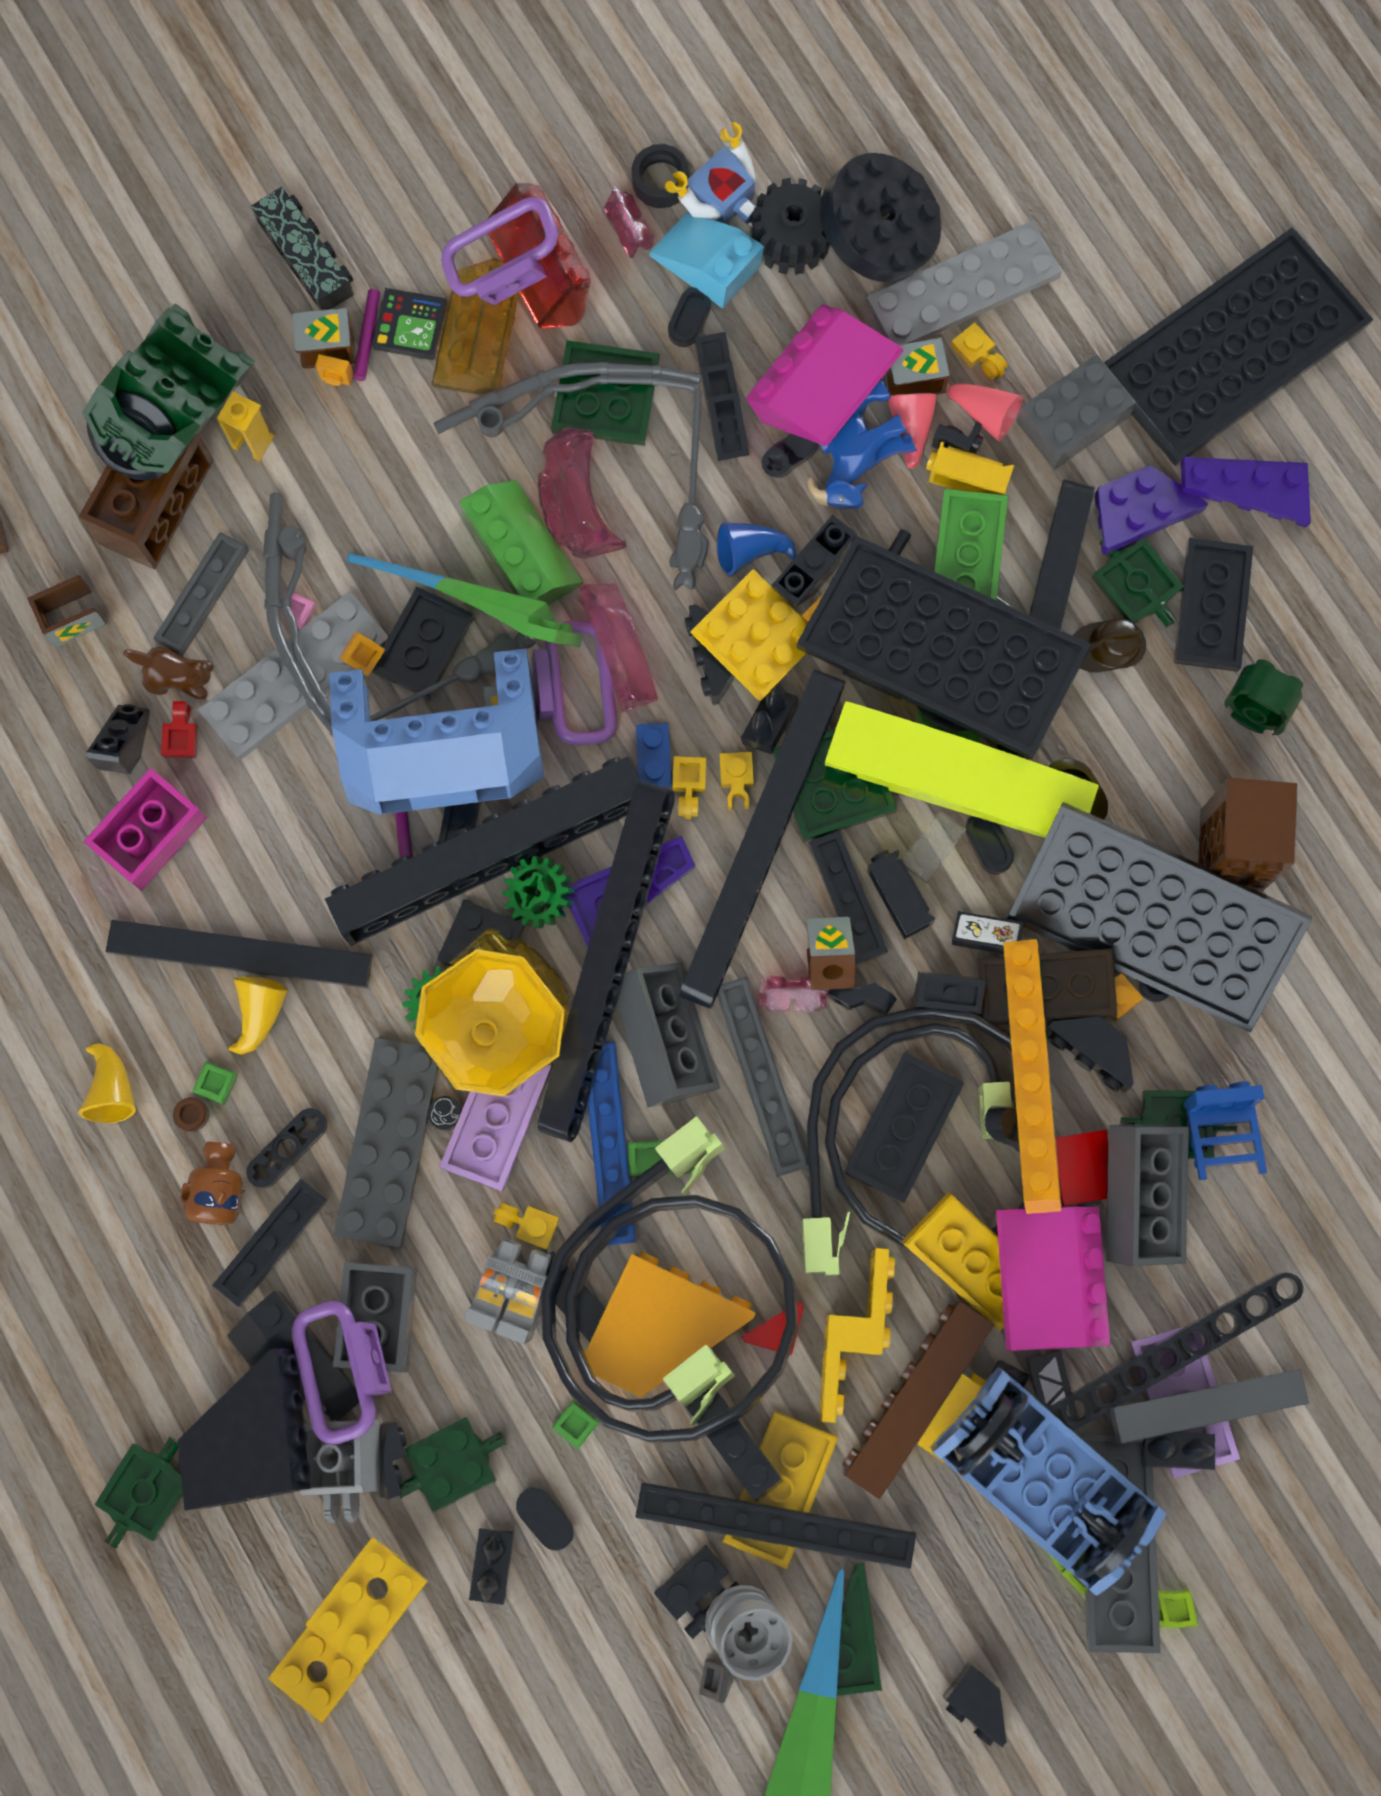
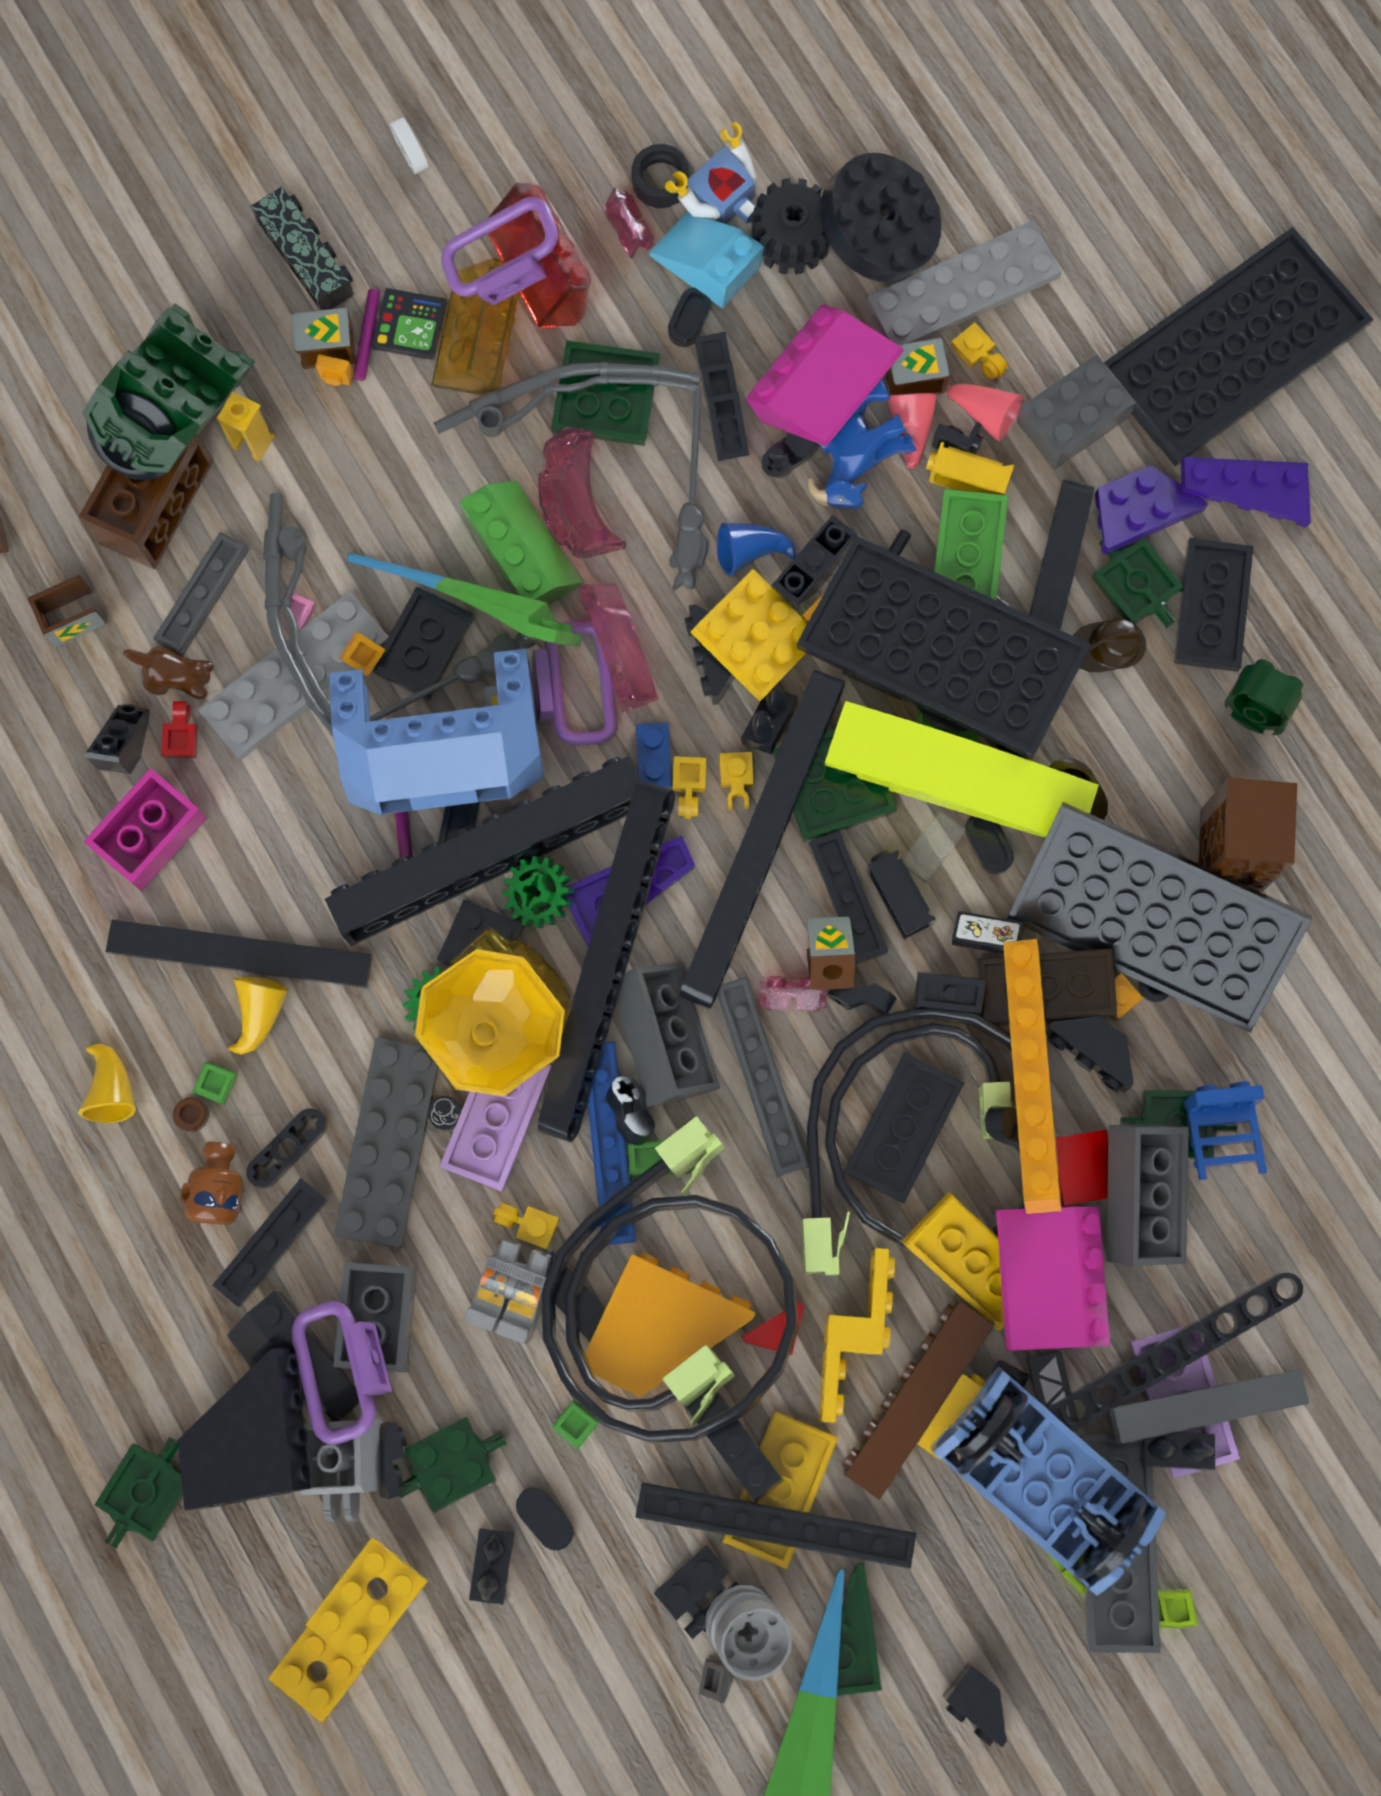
none -> white beam [389,117,429,174]
none -> black piece [606,1076,655,1145]

